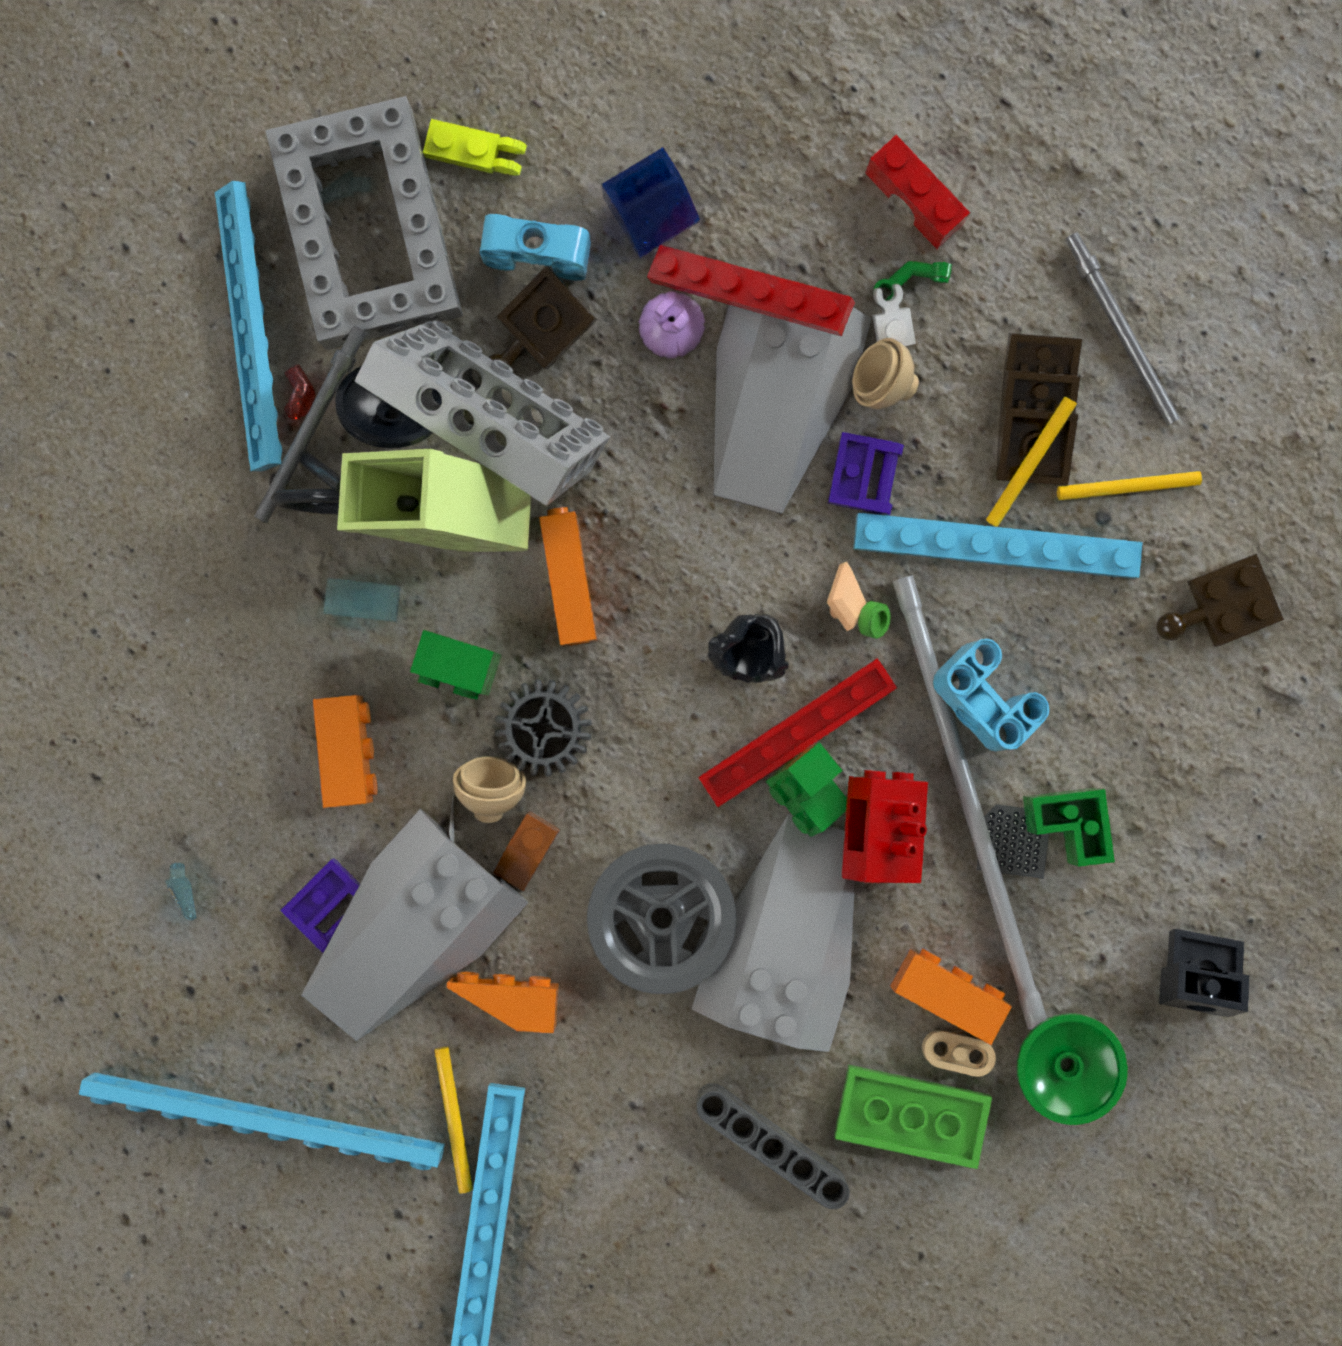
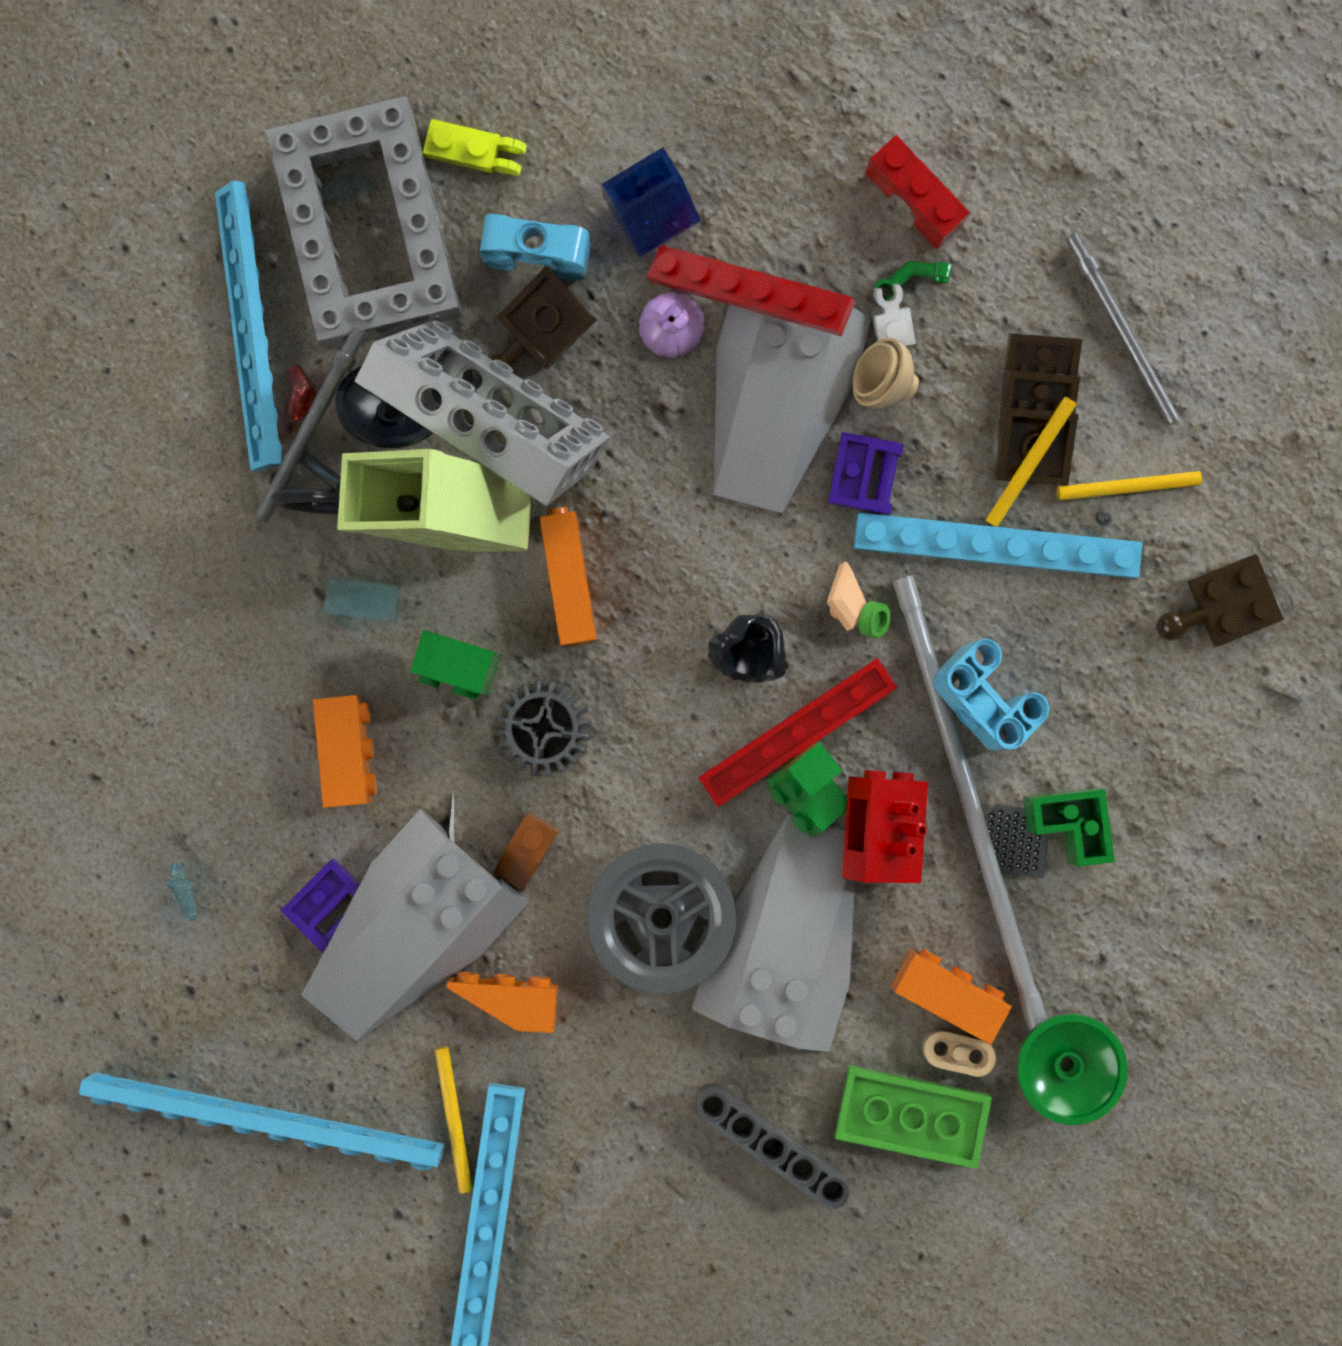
tan piece [453,756,526,823] -> none
black brick [1159,928,1250,1017] -> none

